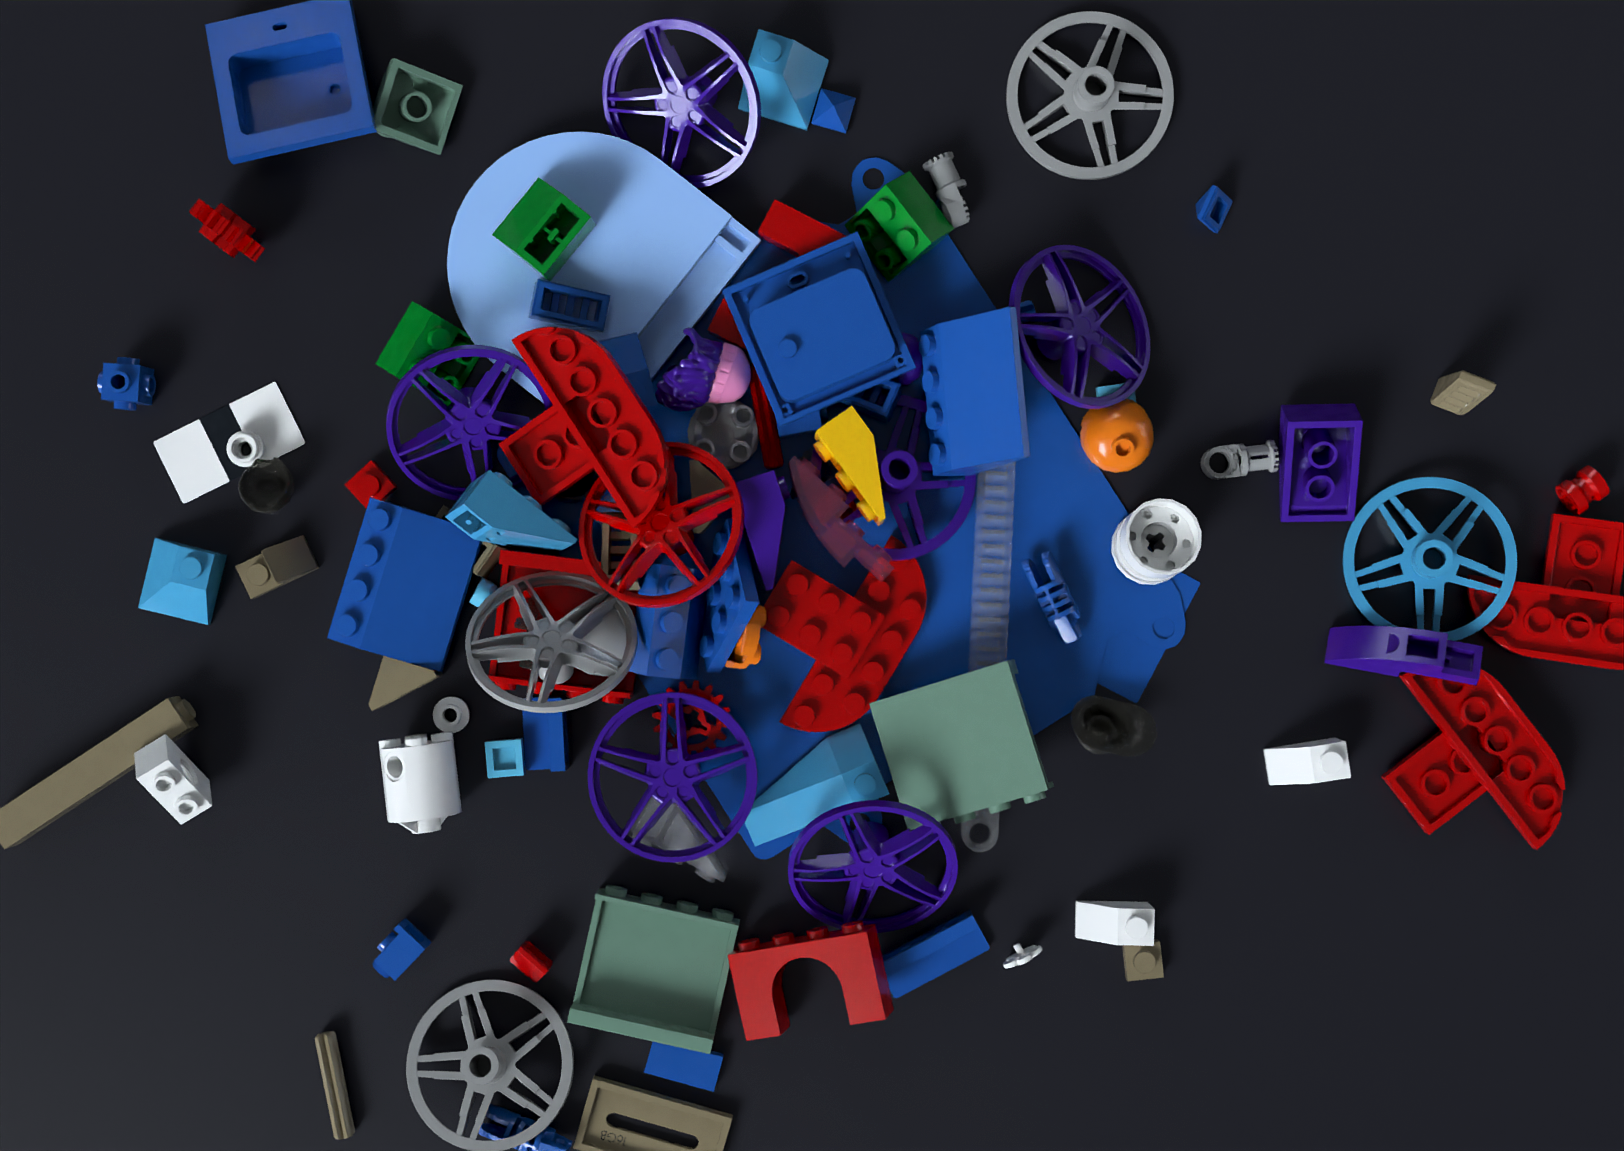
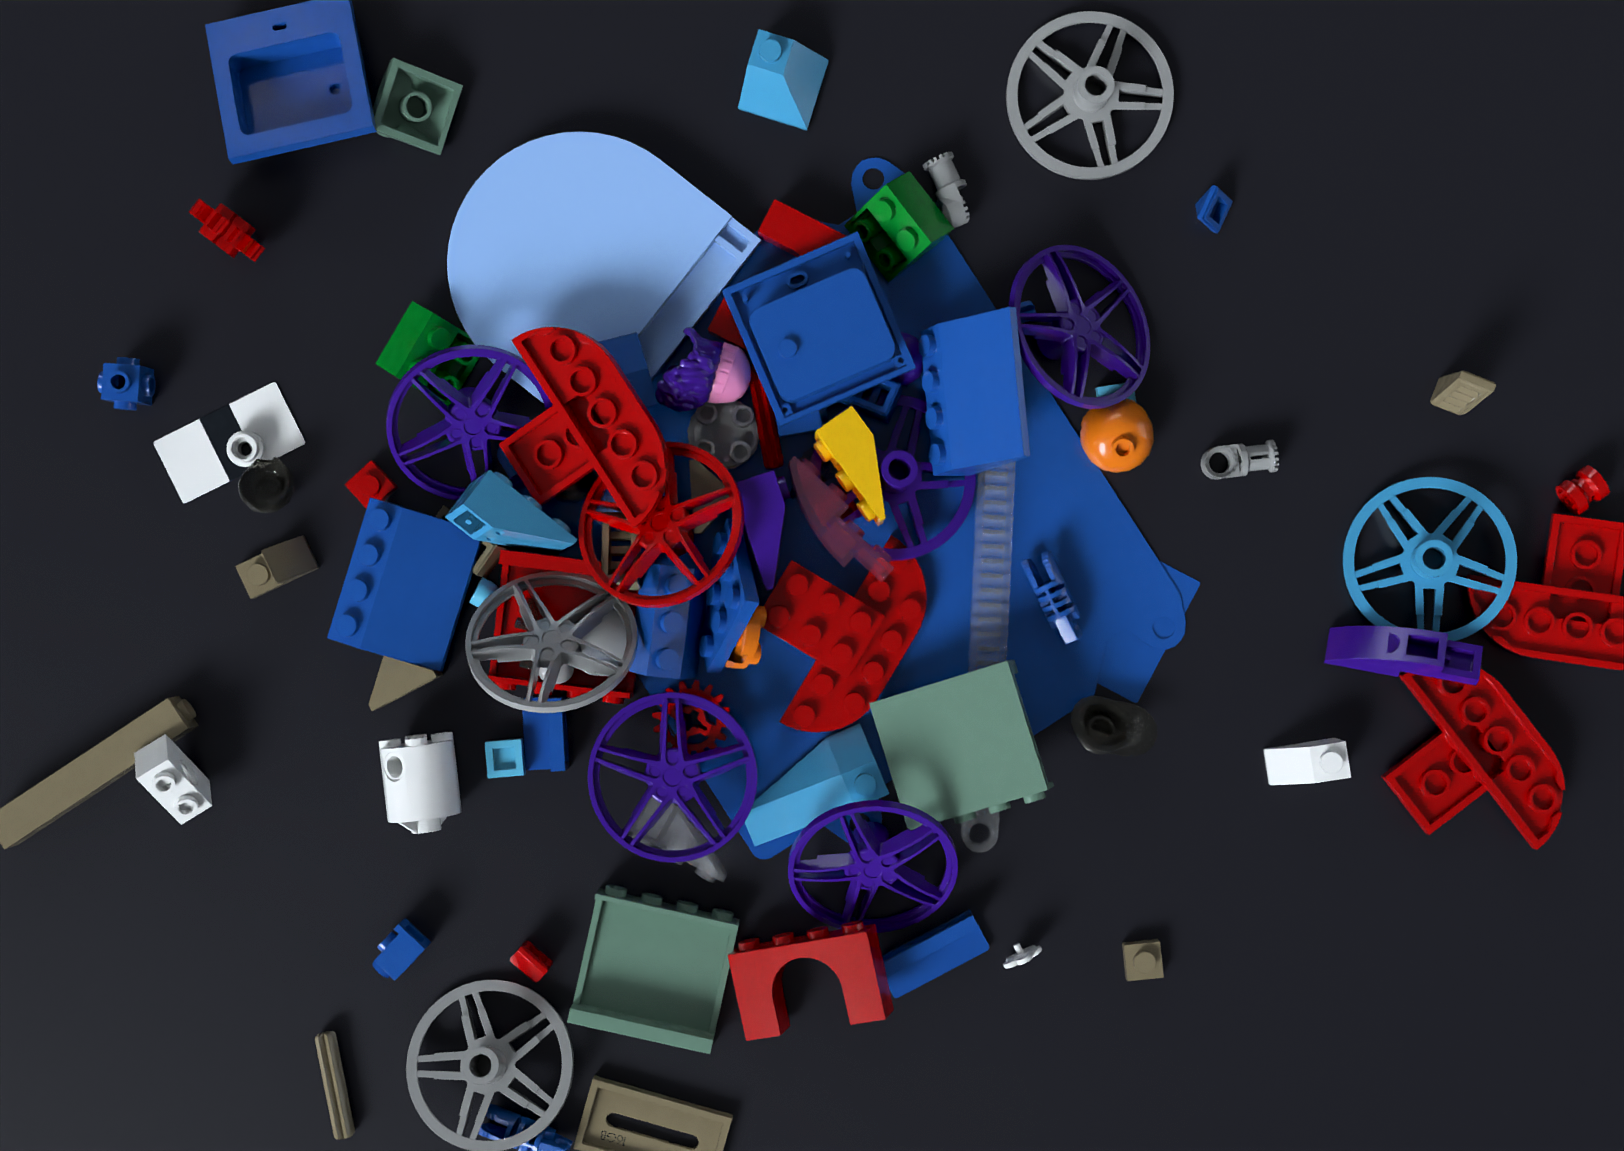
dark azure slope [138,538,227,625] -> none
white plate [433,697,470,733] -> none
green slope [492,177,596,281] -> none
blue slope [528,279,611,332] -> none
dark purple wheel [602,17,761,188] -> none
blue tile [644,1042,724,1092] -> none
blue slope [811,88,856,134] -> none
white slope [1075,901,1155,946] -> none
white wheel [1111,498,1202,585] -> none
dark purple slope [1279,403,1363,522] -> none

